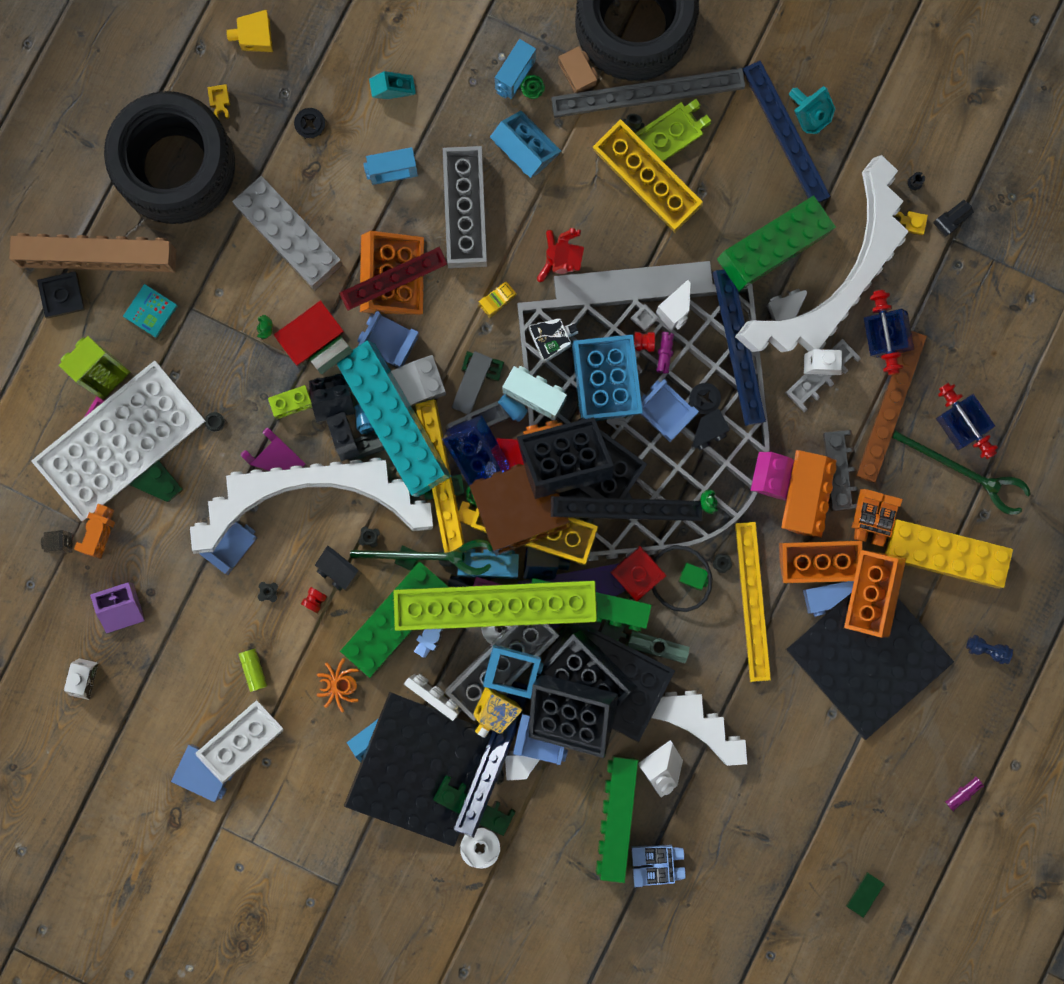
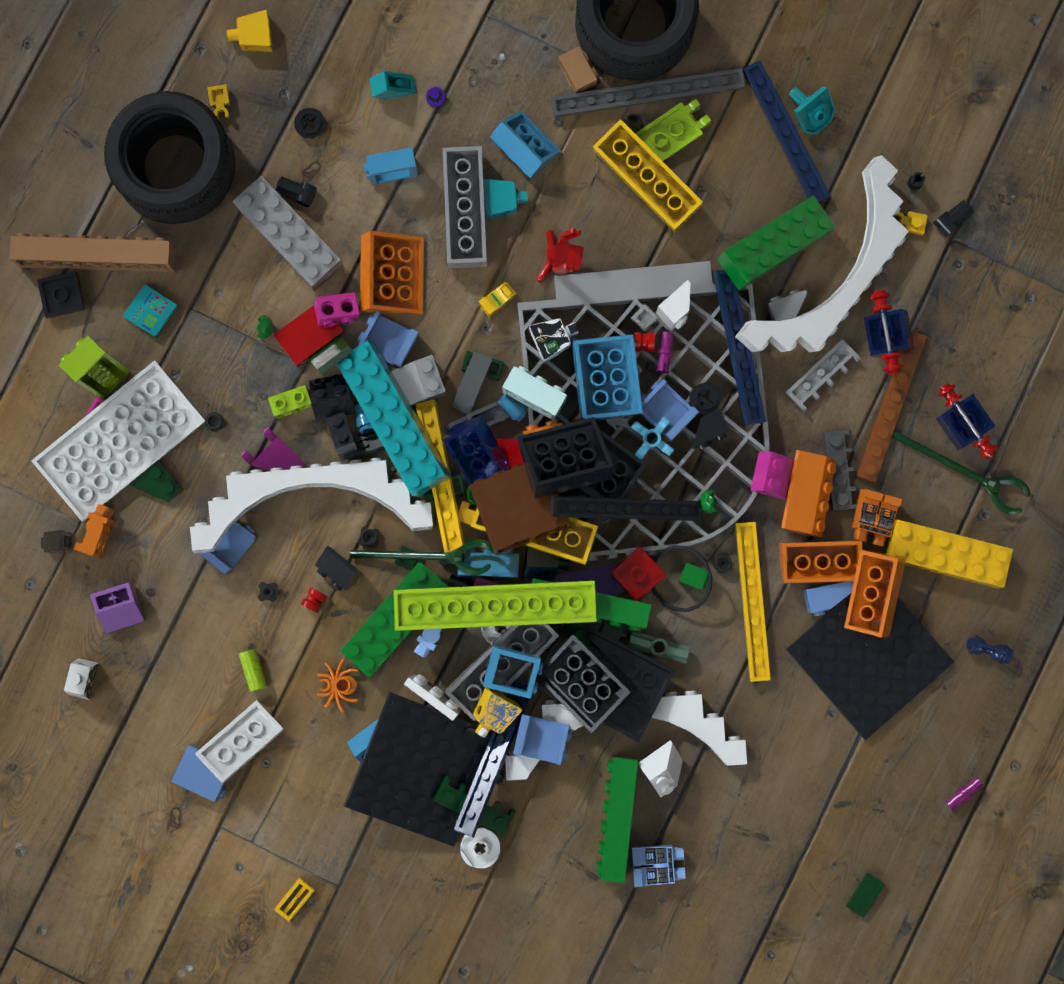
dark red plate [339,246,447,311] -> none
dark azure window [495,39,536,99] -> none
green plate [520,75,545,99] -> none
black slope [528,674,618,758] -> none
white torso [804,349,842,375] -> none
none -> yellow tile [274,877,316,922]
none -> black piece [276,176,317,207]
none -> dark pink brick [314,292,359,327]
none -> dark purple tile [426,87,446,108]
none -> teal torso [483,179,528,220]
none -> medium azure pin [631,417,674,460]

